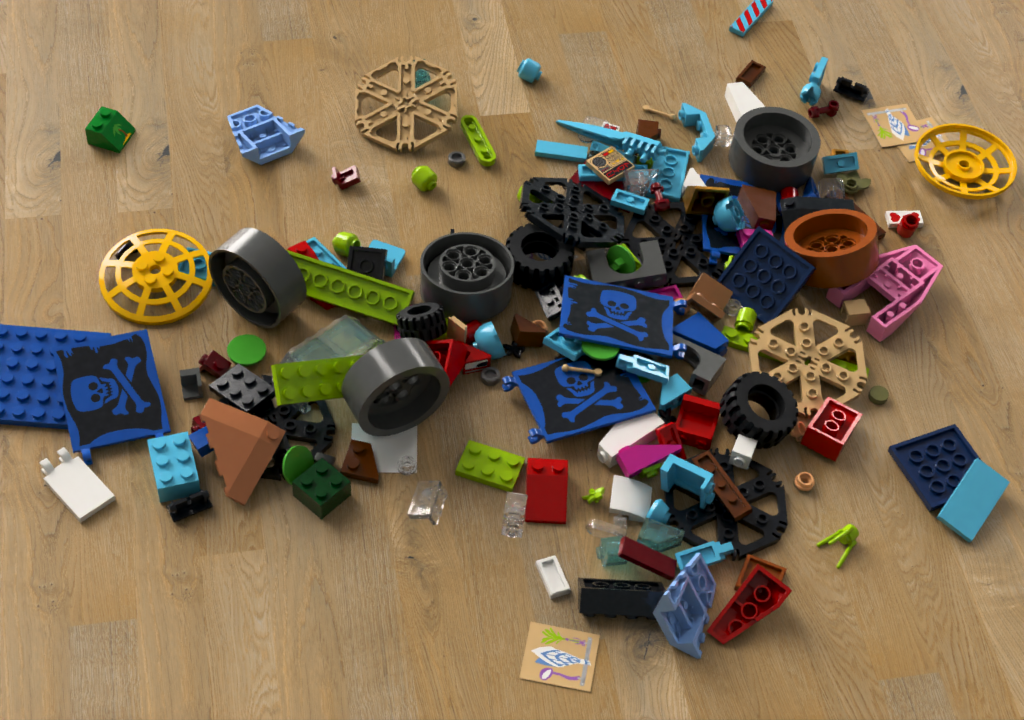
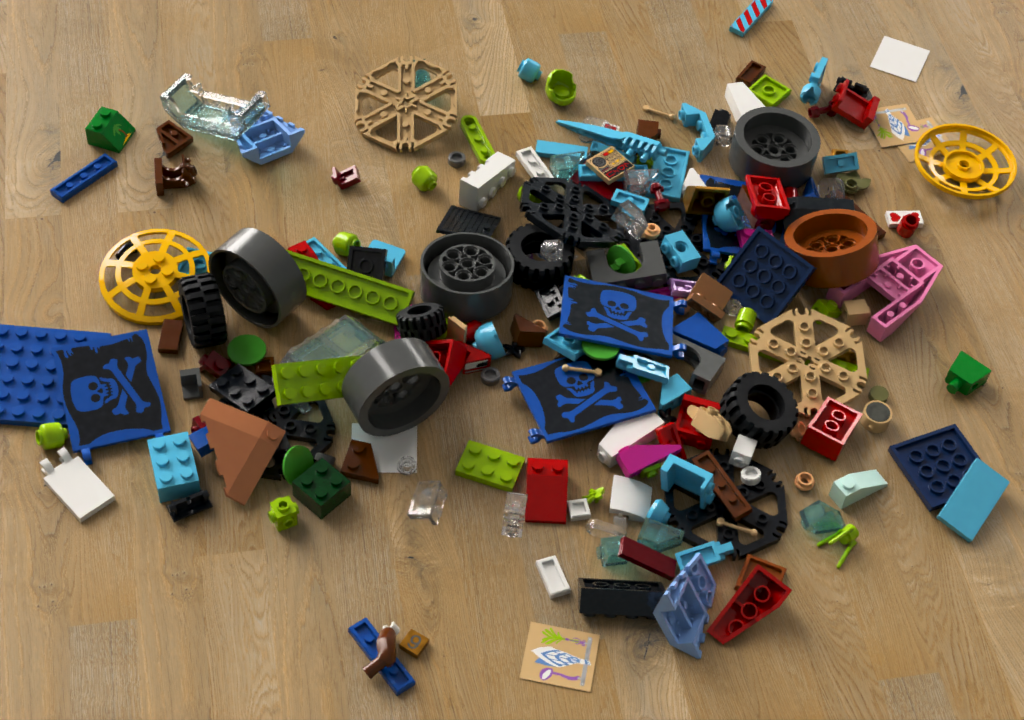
none -> lime head [35,422,68,450]
none -> blue tile [50,153,118,203]
none -> reddish brown tile [154,154,197,196]
none -> reddish brown wing [156,120,193,159]
none -> reddish brown tile [158,319,184,354]
none -> clear windscreen [160,73,270,141]
none -> black tyre [178,272,228,349]
none -> reddish brown tile [255,357,274,377]
none -> lime brick [268,495,300,532]
none -> blue tile [348,618,415,696]
none -> reddish brown arm [363,621,400,679]
none -> pearl gold tile [399,629,429,659]
none -> black piece [436,205,501,237]
none -> white wedge [459,151,516,212]
none -> white plate [516,146,554,187]
none -> clear plate [540,239,563,262]
none -> lime piece [545,69,576,106]
none -> clear light blue slope [549,151,585,181]
none -> white tile [567,498,591,522]
none -> clear slope [611,200,648,240]
none -> light nougat plate [642,223,661,240]
none -> medium azure brick [660,230,701,274]
none -> lavender tile [667,278,697,298]
none -> tan hinge [687,405,732,442]
none -> black bracket [710,109,731,135]
none -> tan hinge [716,517,758,537]
none -> white tile [741,466,761,486]
none -> red slope [745,175,790,221]
none -> lime tile [749,74,792,107]
none -> clear light blue slope [799,500,845,534]
none -> lime bracket [809,299,842,324]
none -> light aqua slope [829,469,888,509]
none -> red panel [831,79,880,130]
none -> piece [860,400,893,433]
none -> white sticker [870,36,930,82]
none -> green torso [945,351,992,395]

